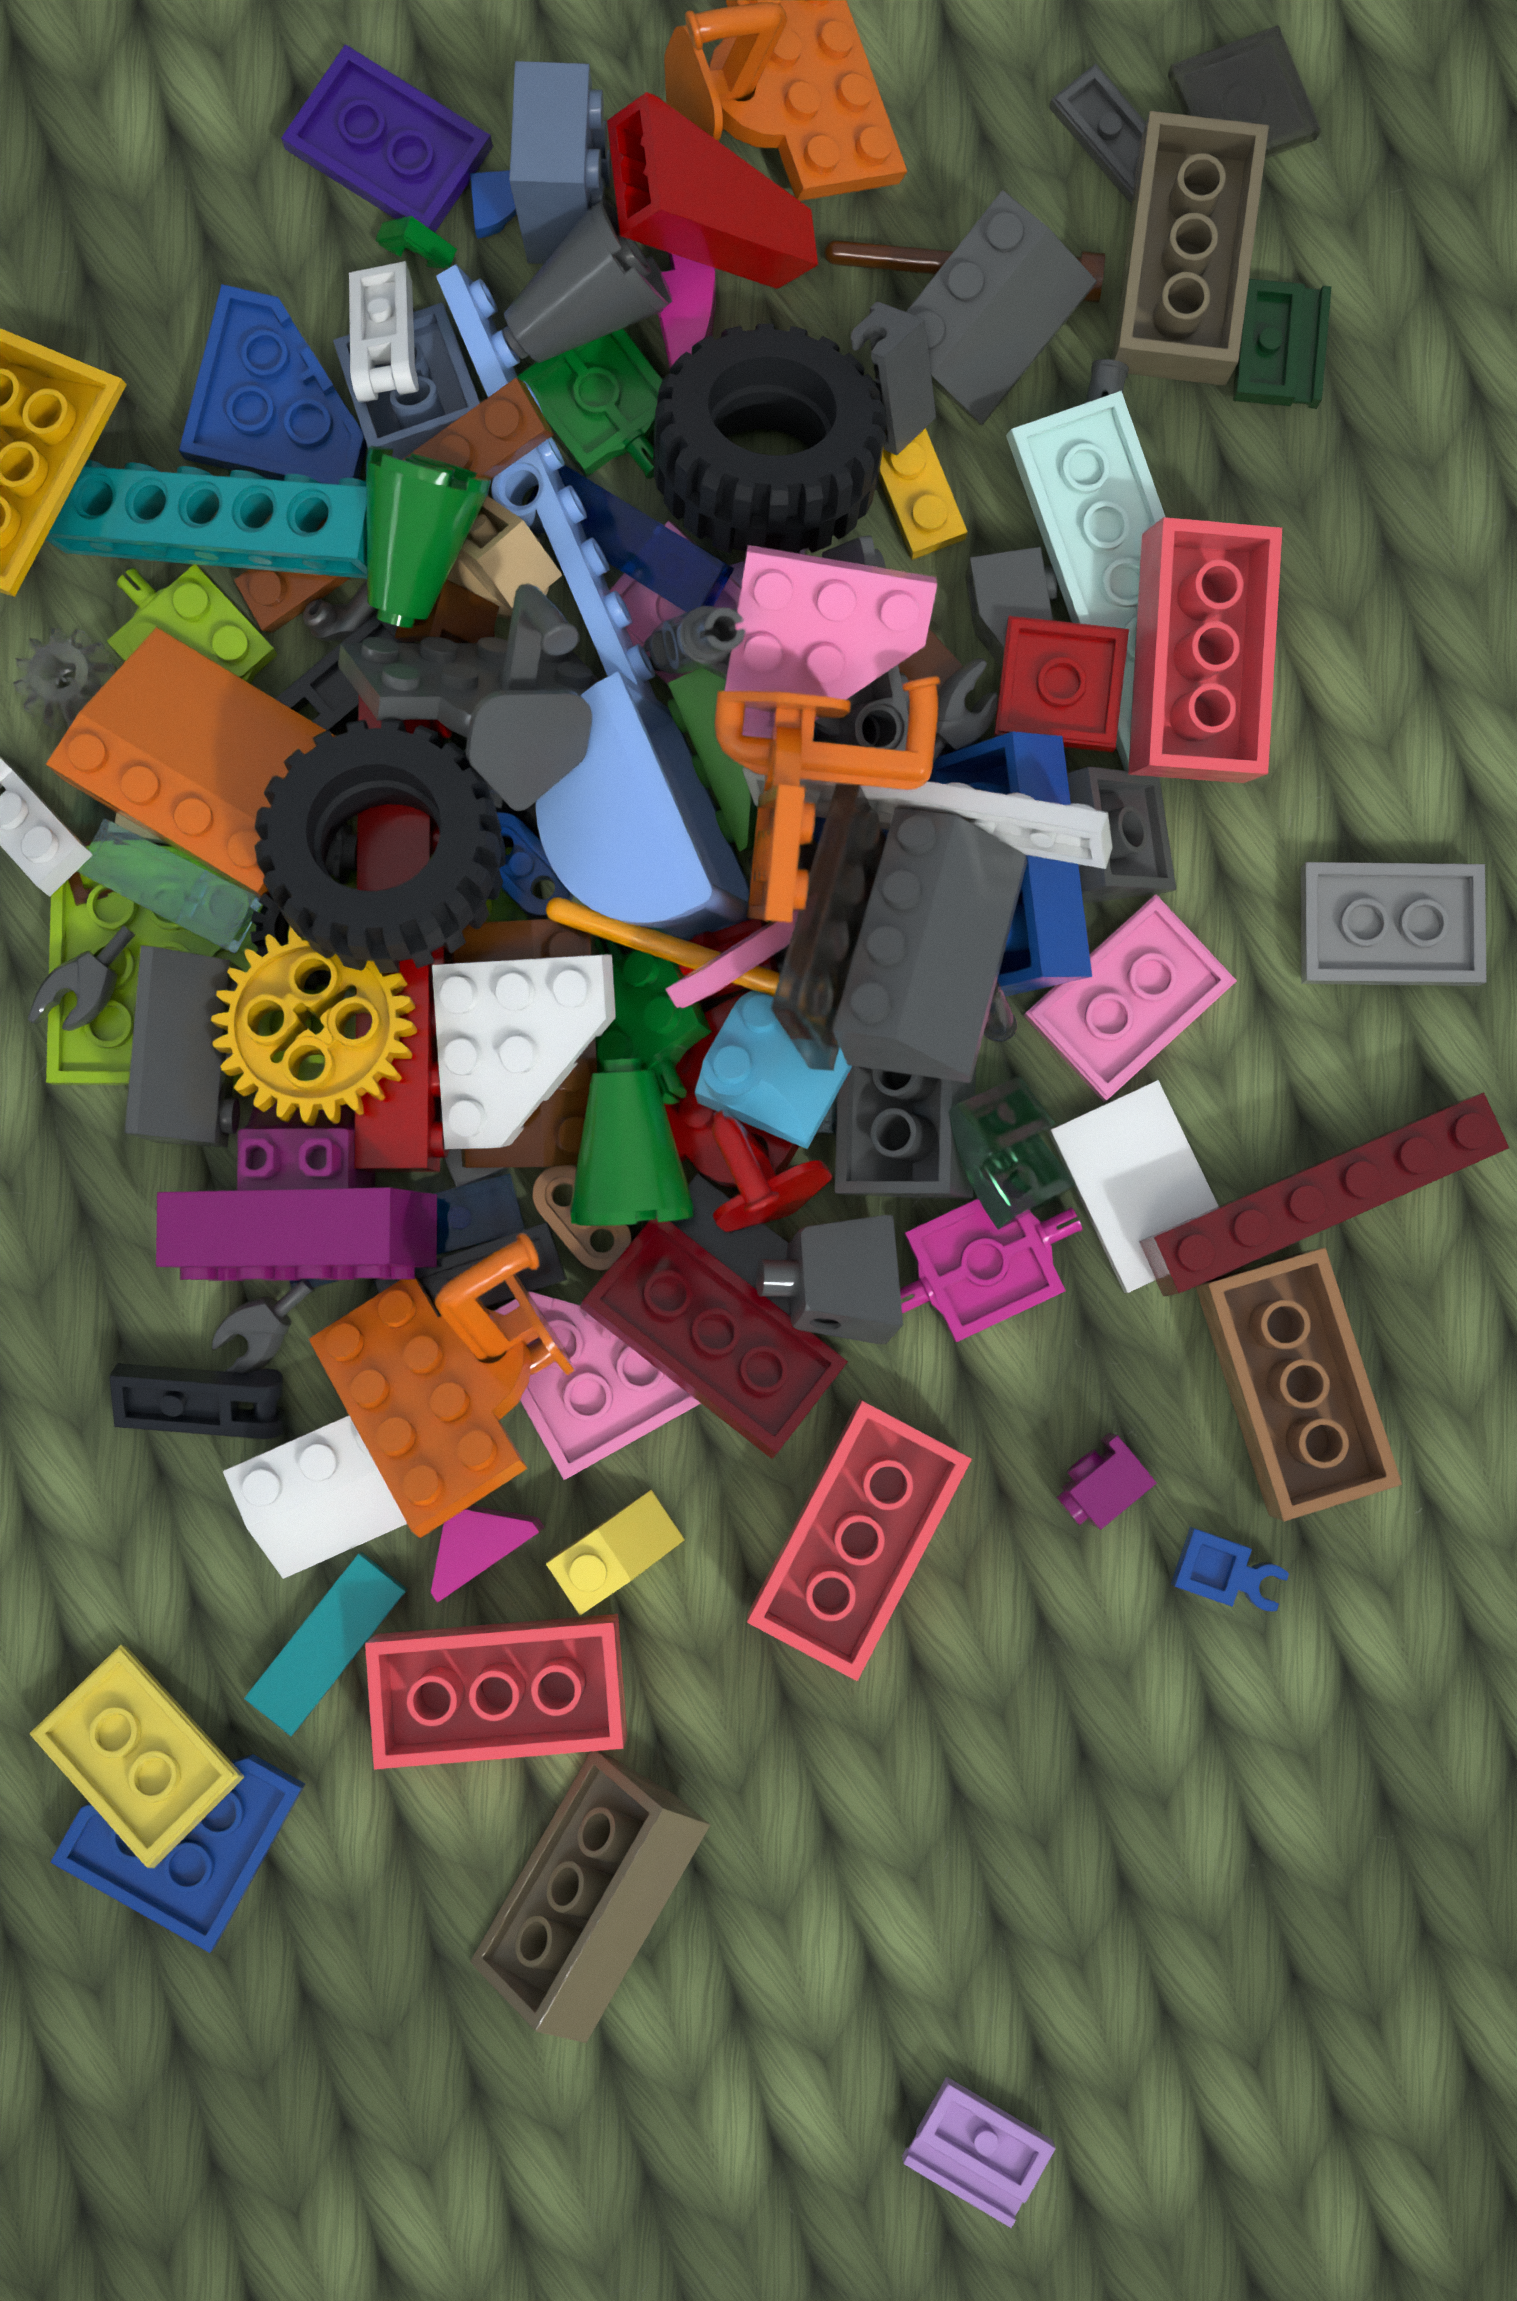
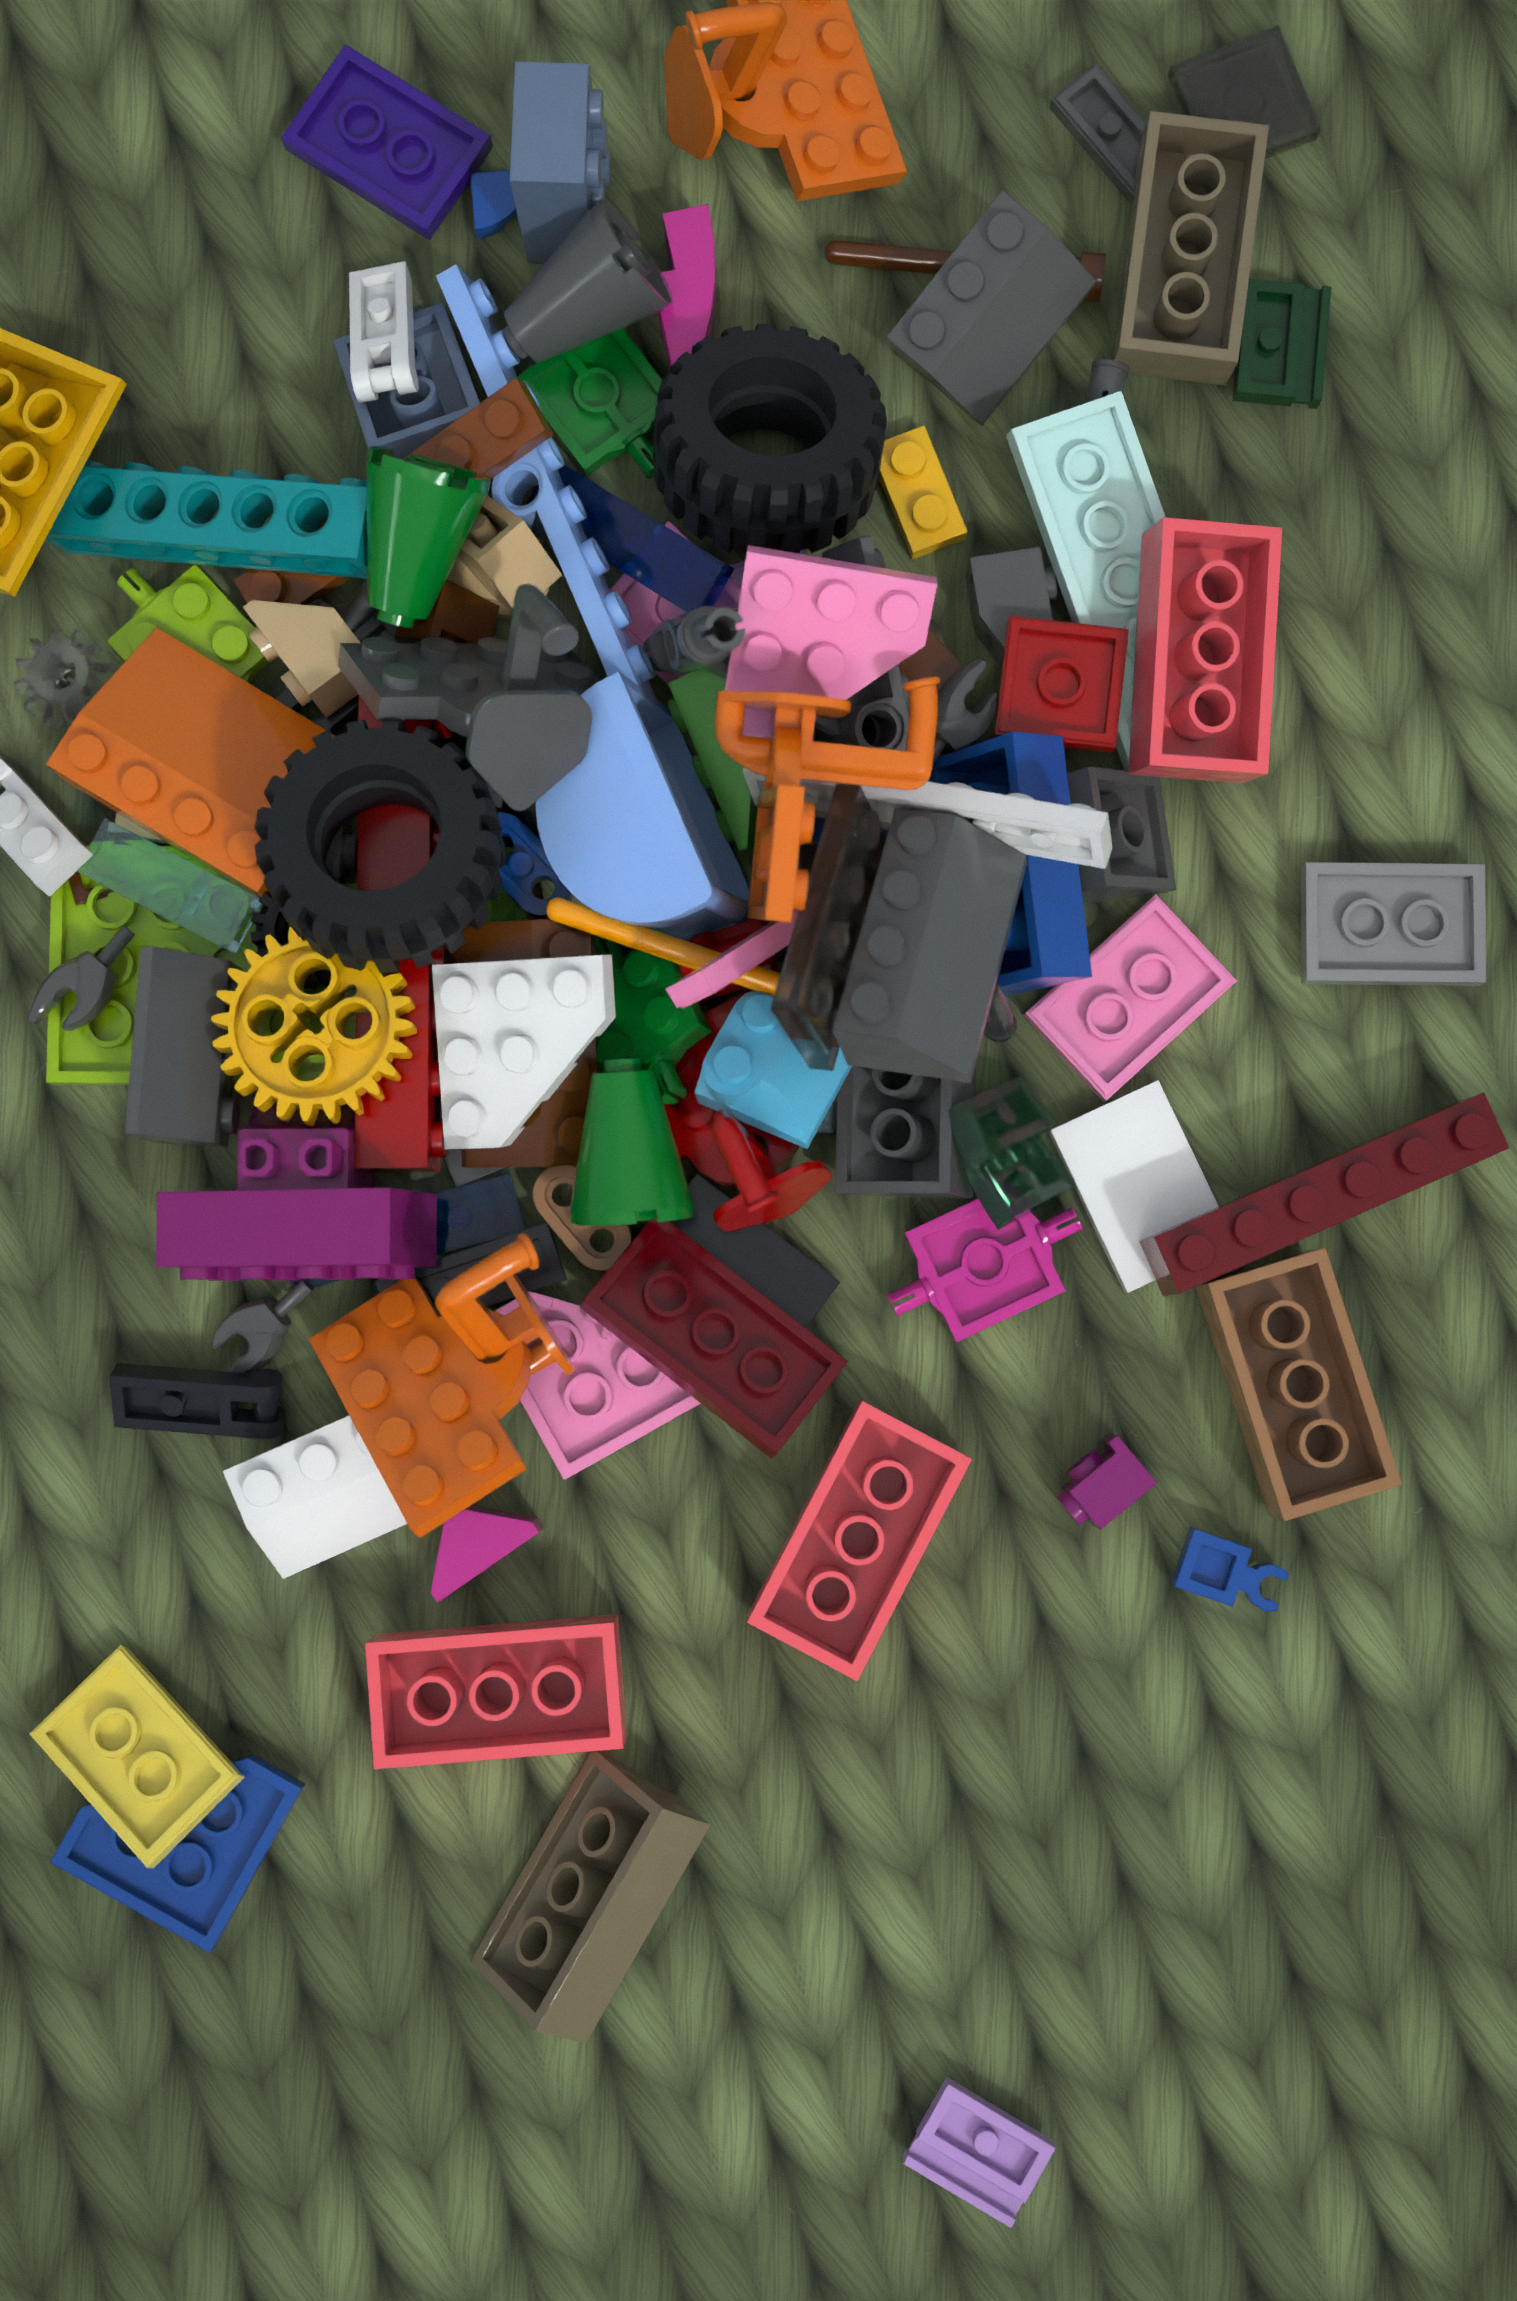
blue plate [179,284,367,485] -> none
teal tile [244,1552,408,1736] -> none
green tile [375,216,457,268] -> none
light yellow slope [546,1489,685,1615] -> none
red slope [607,92,818,289] -> none
dark grey torso [756,1215,903,1344] -> none
dark grey hinge [851,301,936,455] -> none
none -> tan slope [243,600,360,718]

